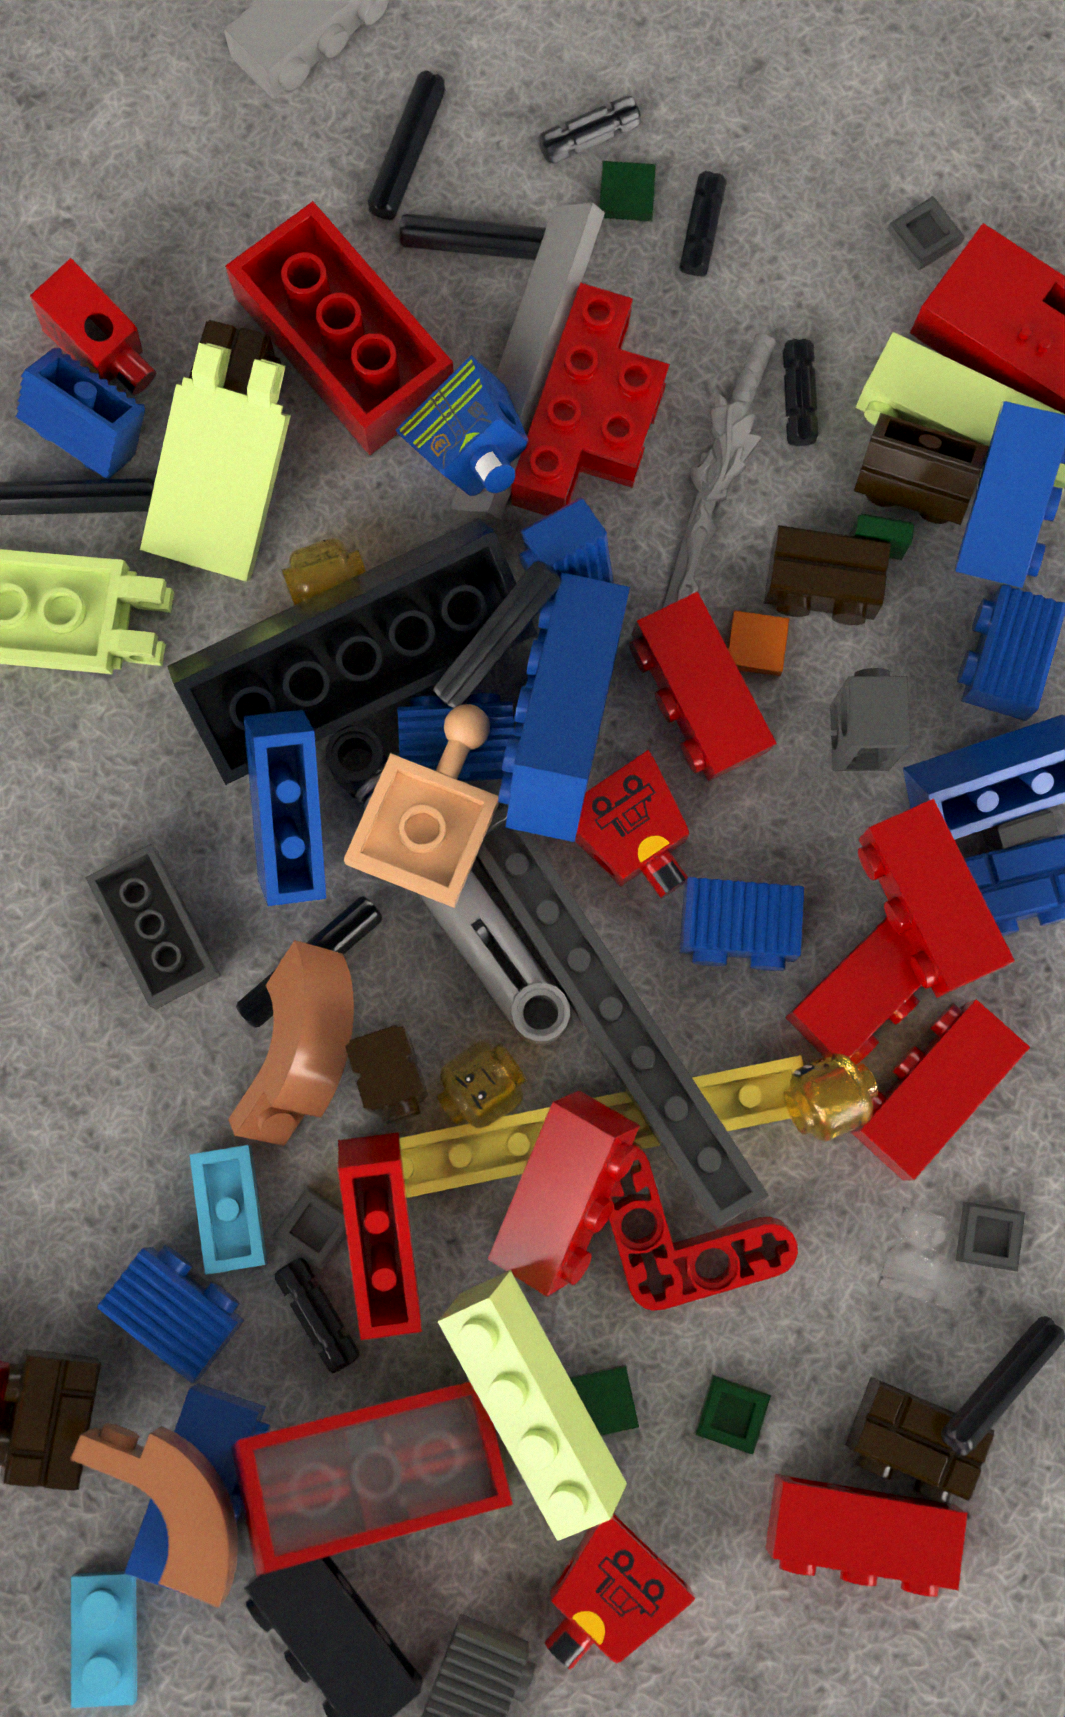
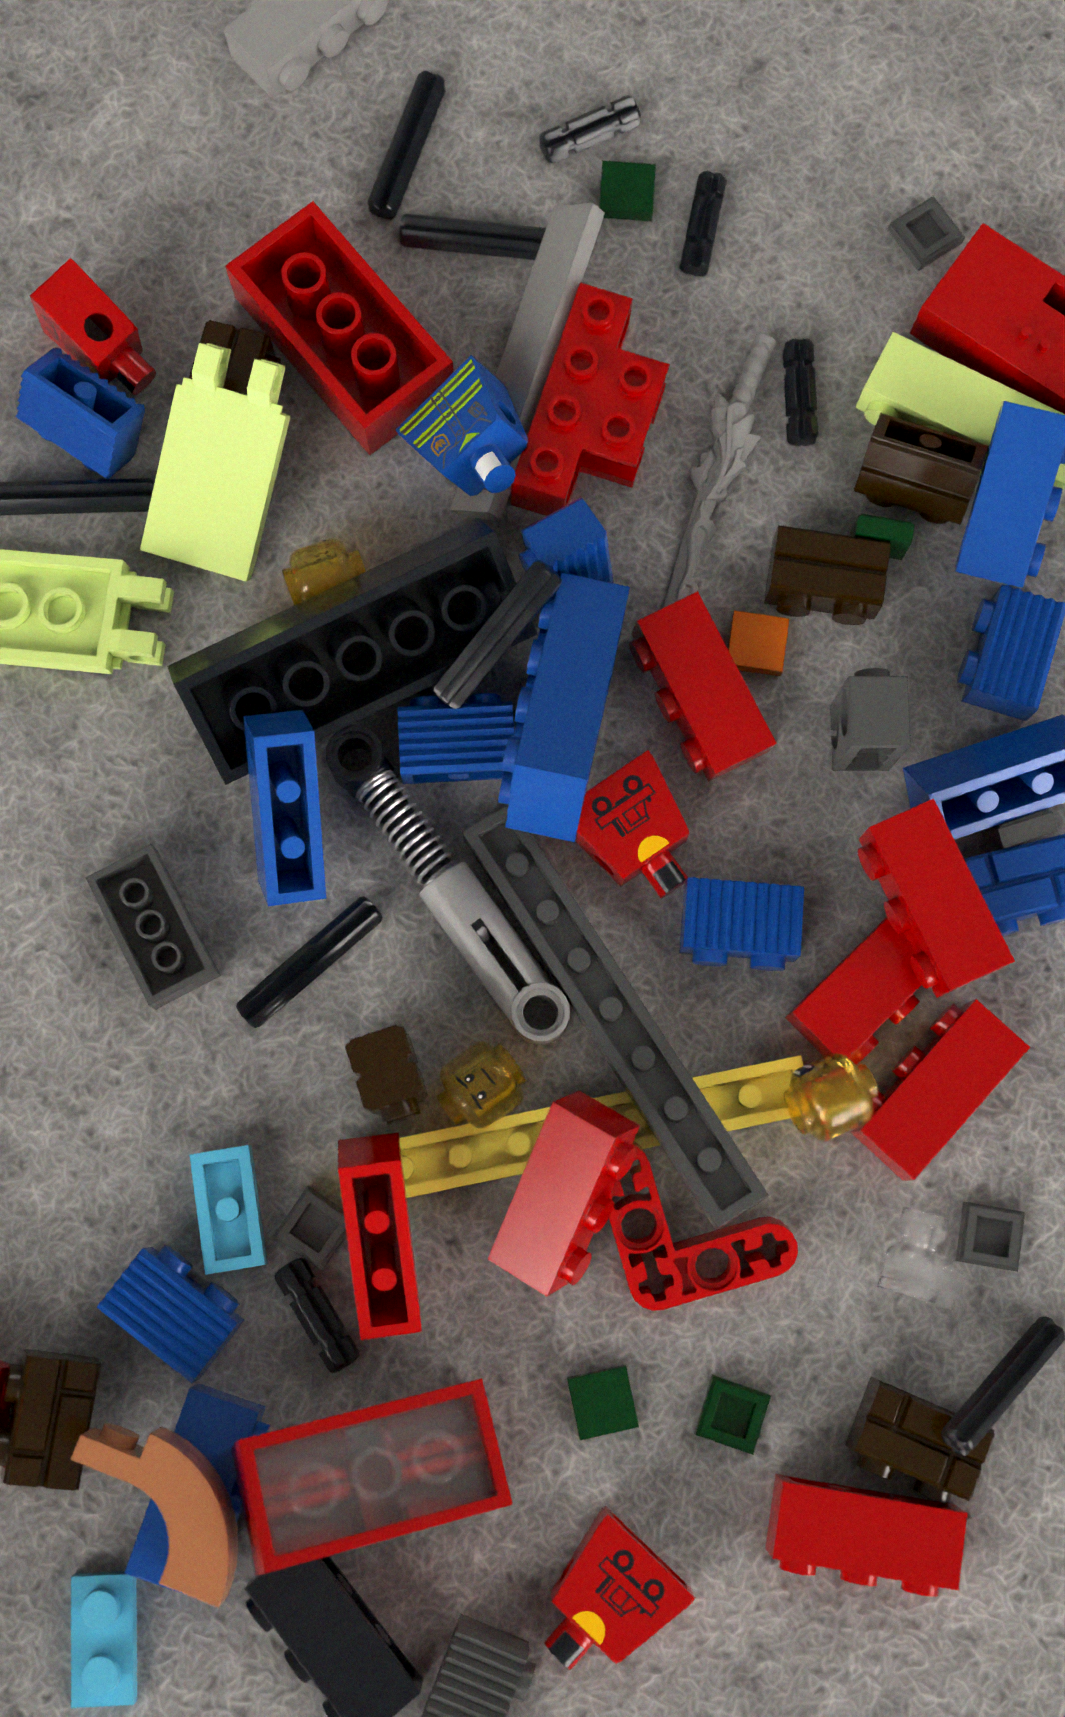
nougat arch [228,940,354,1146] -> none
light nougat plate [344,704,499,908] -> none
yellowish green brick [437,1270,627,1541] -> none

